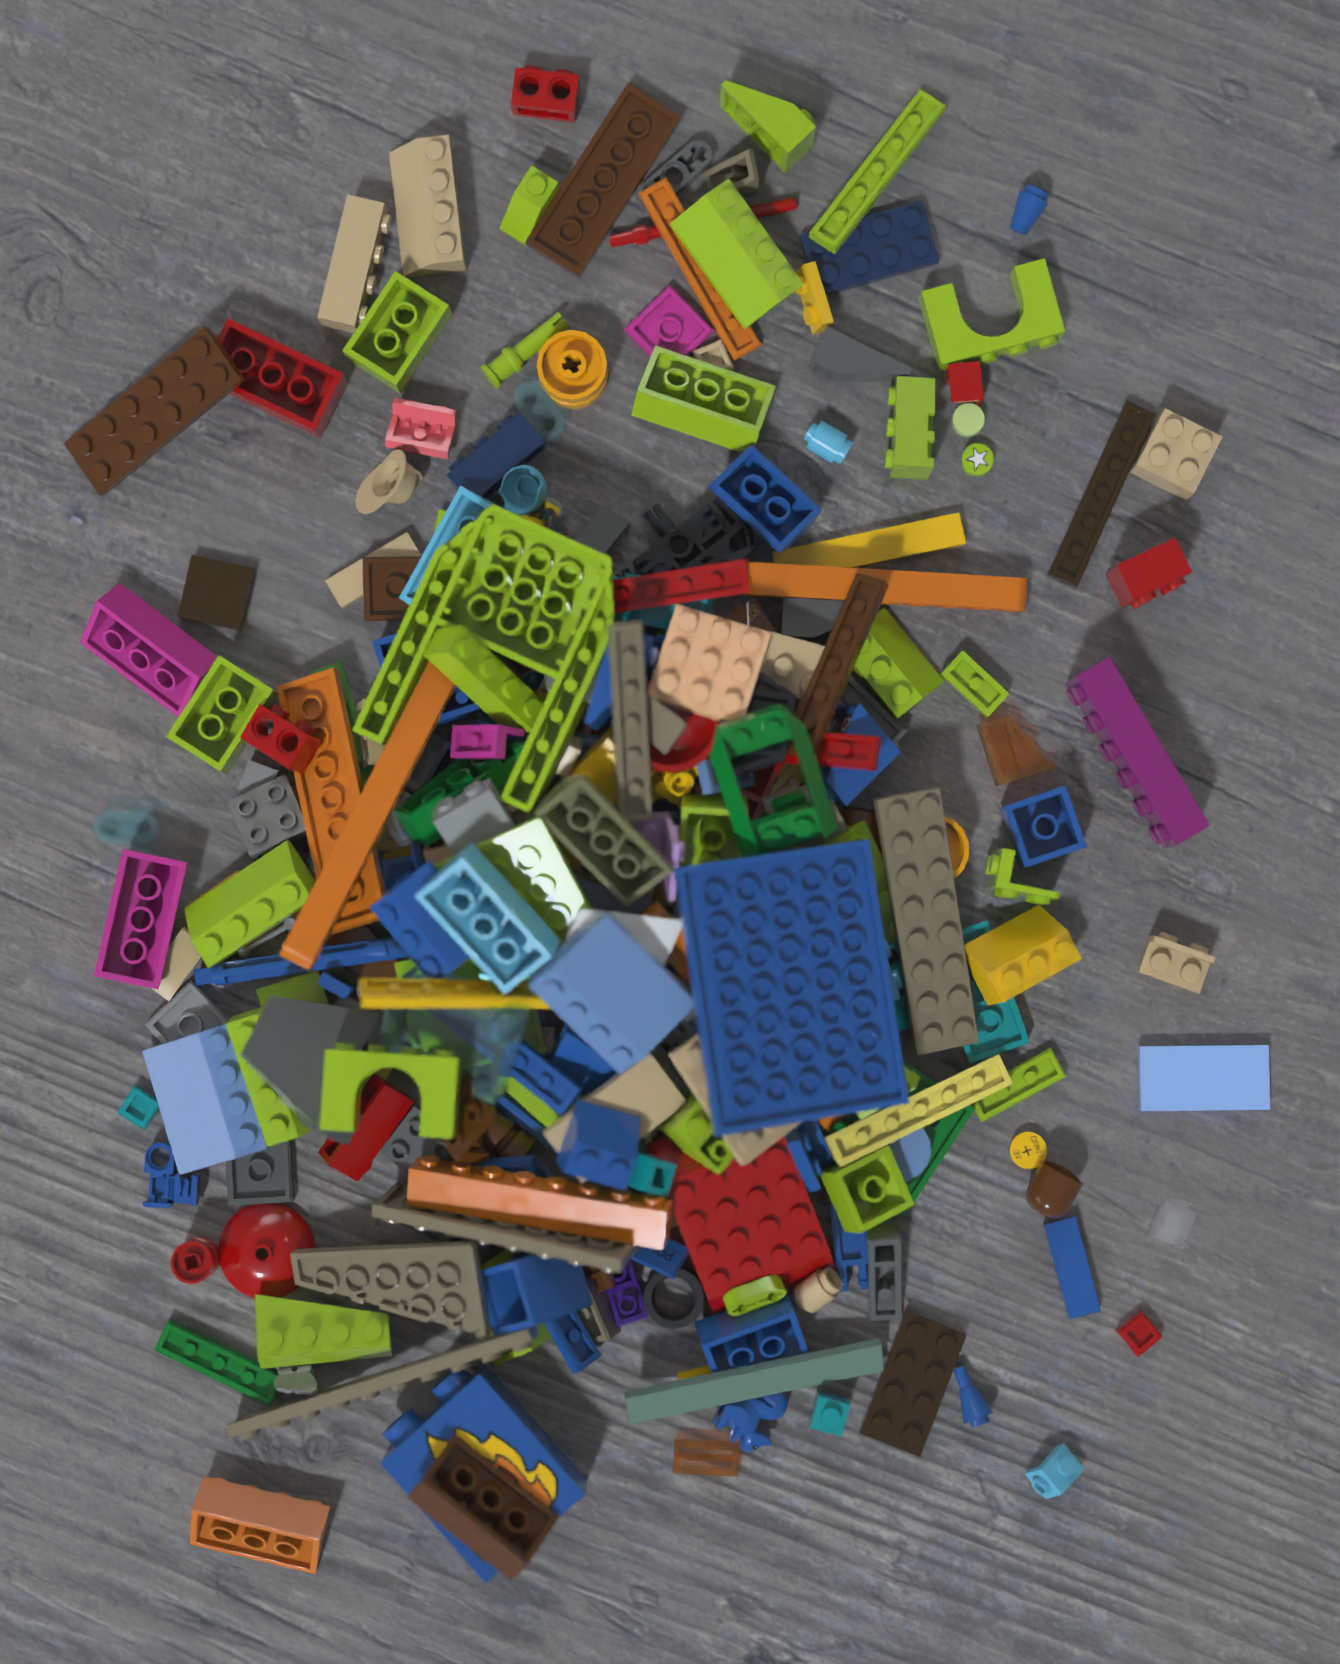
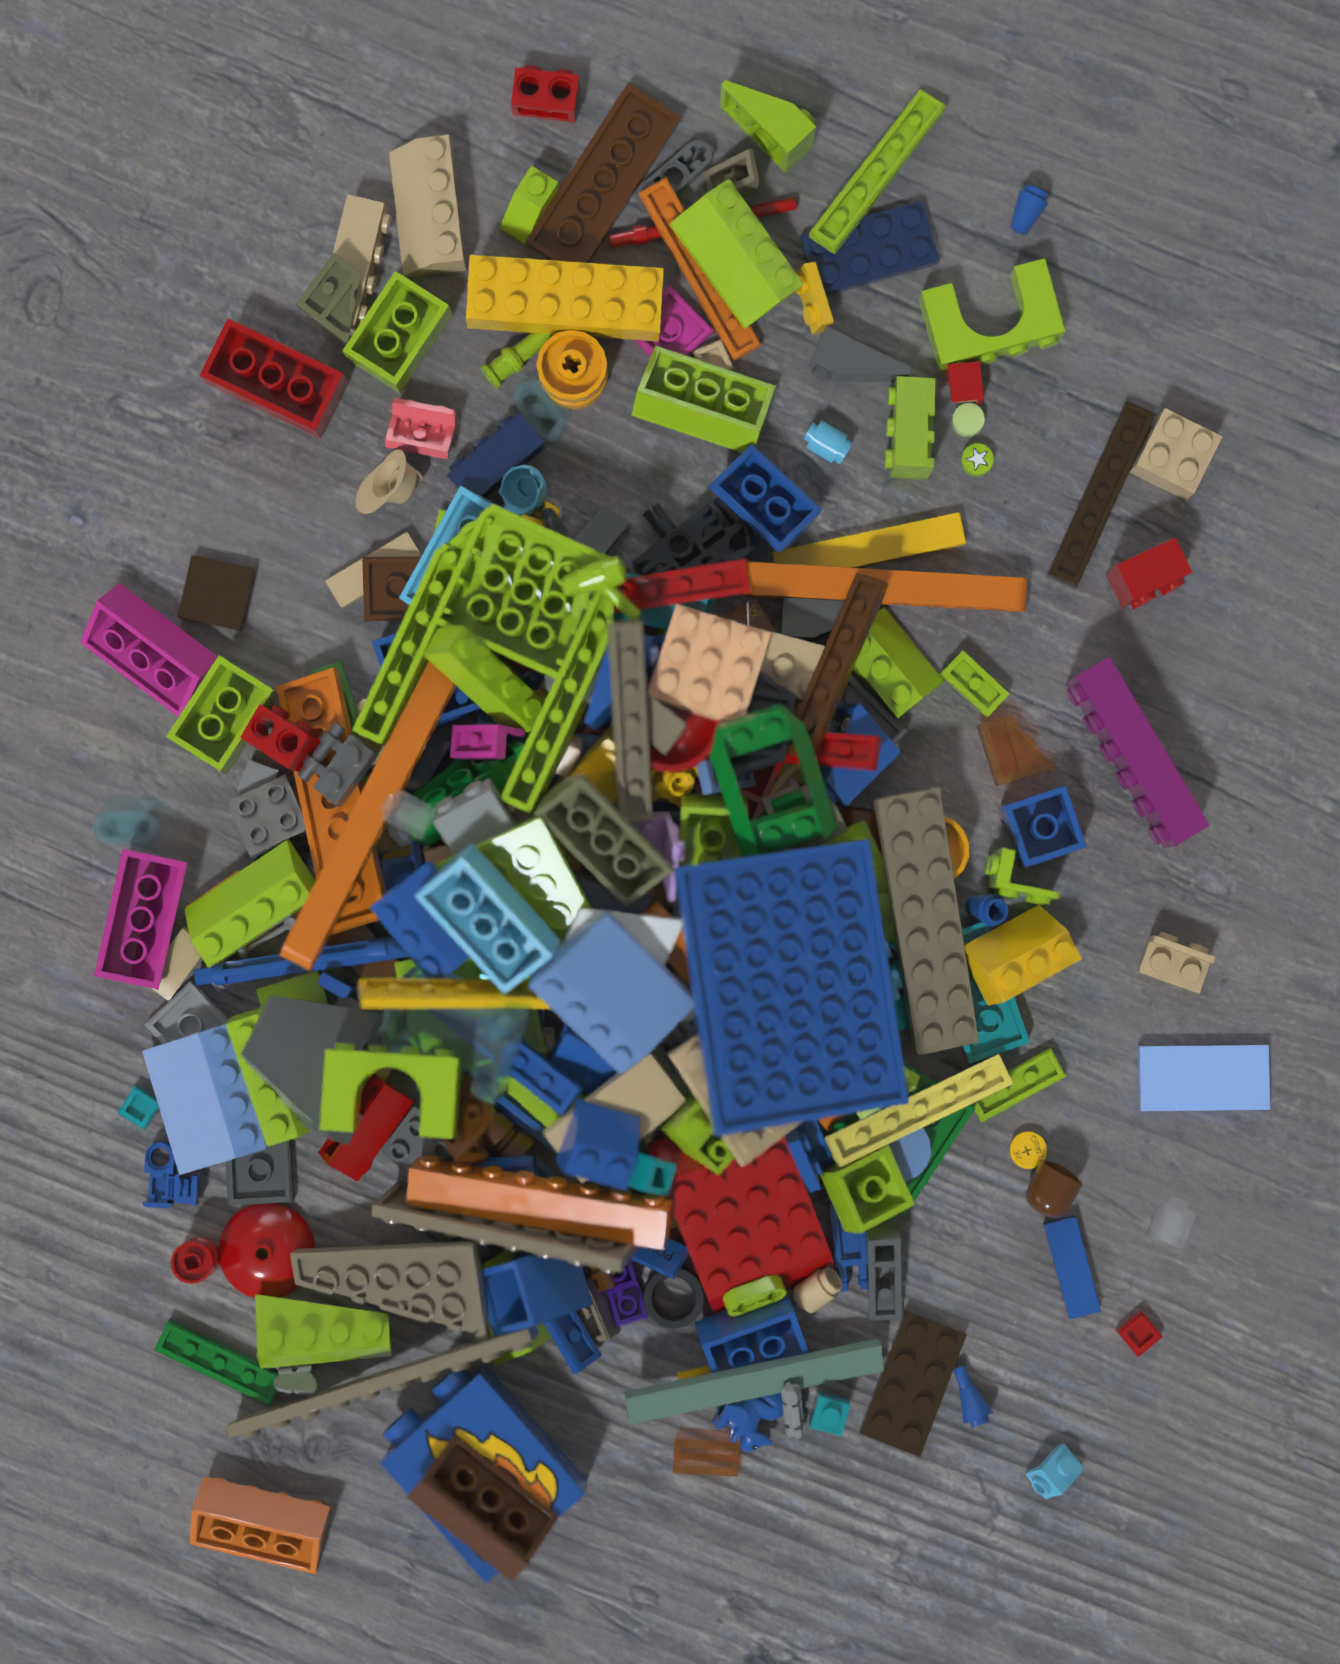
reddish brown plate [63,327,245,495] -> none
none -> olive wing [295,253,360,344]
none -> flat silver plate [297,722,379,807]
none -> clear brick [381,790,437,839]
none -> yellow brick [466,255,664,341]
none -> lime piece [561,556,640,621]
none -> light grey axle [781,1382,805,1439]
none -> blue cone [965,894,1008,926]

